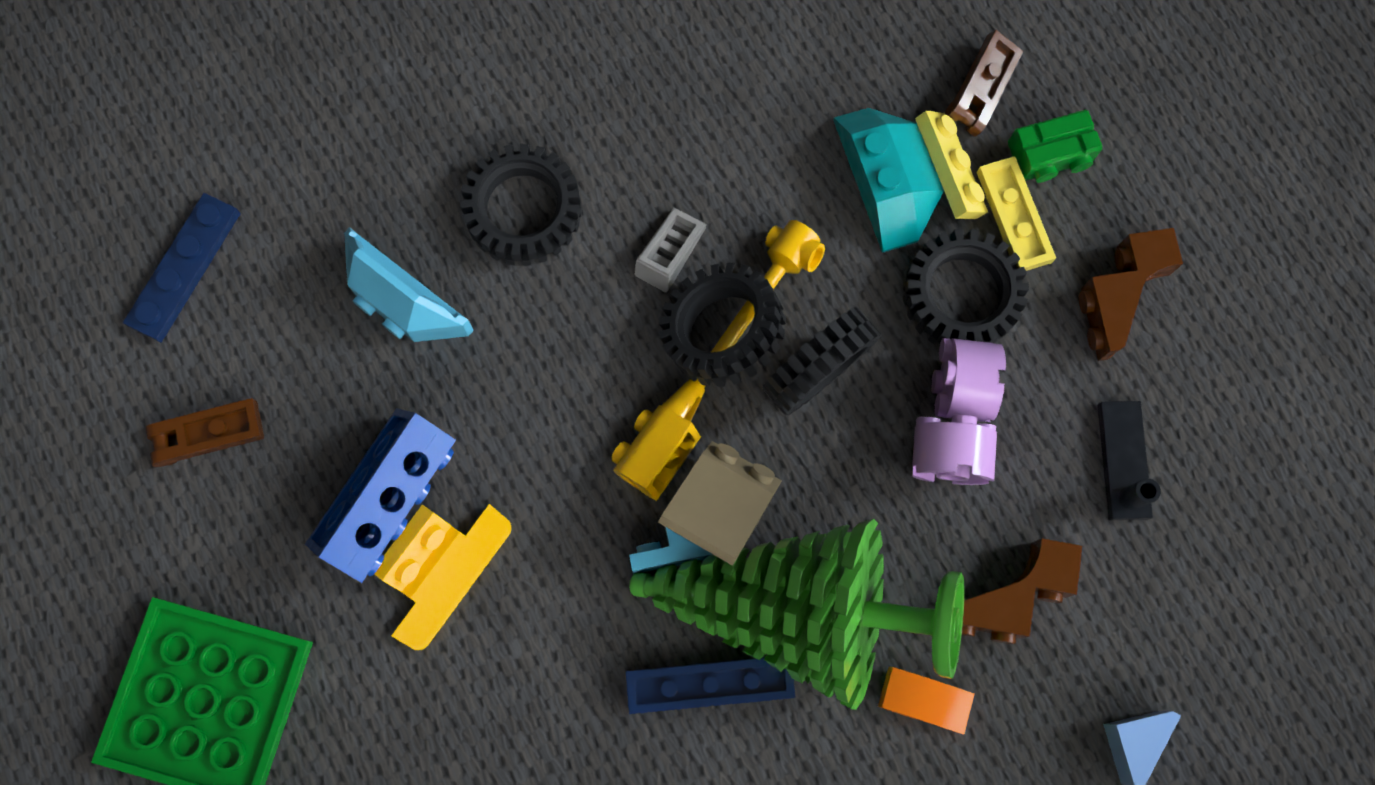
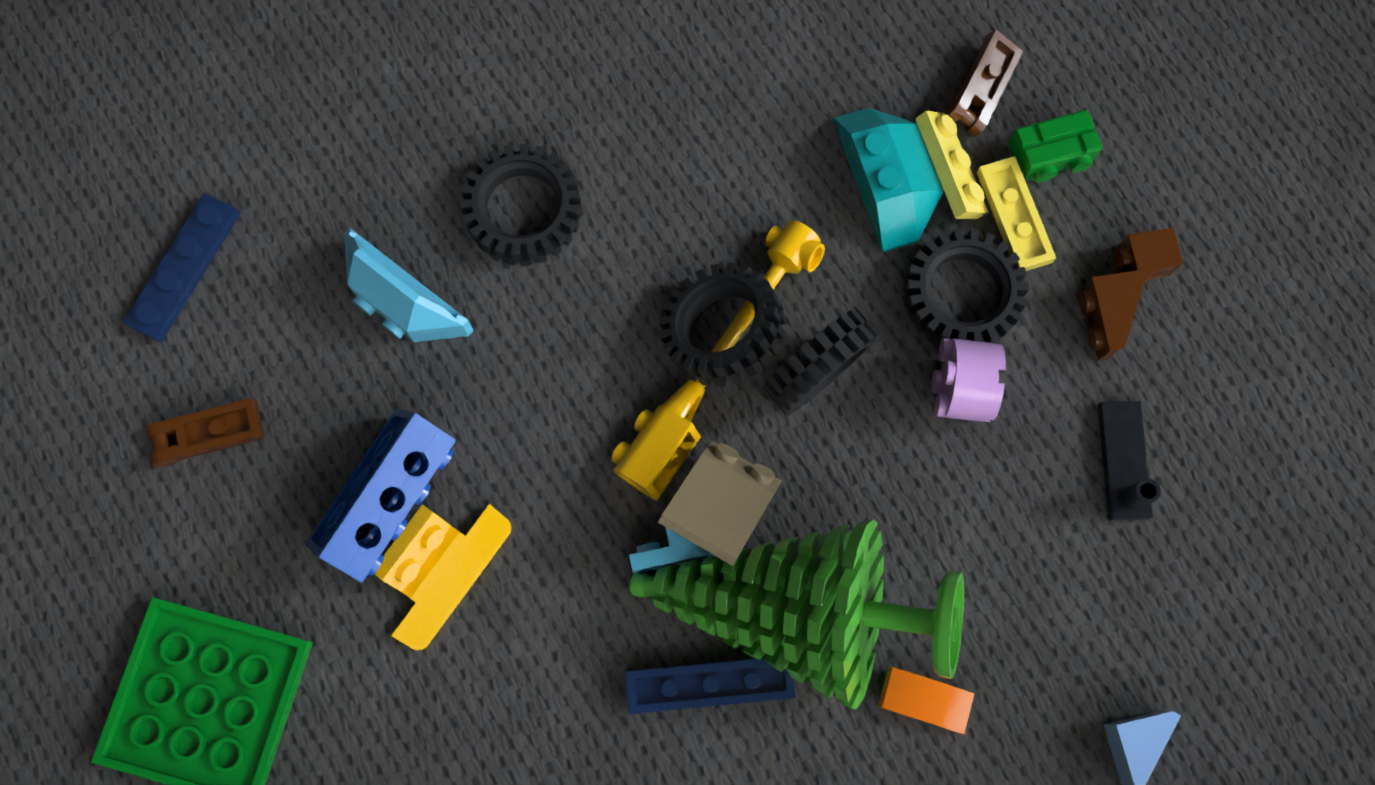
light grey slope [634,207,706,292] -> none
lavender brick [912,415,997,485] -> none
reddish brown arch [962,538,1083,644] -> none

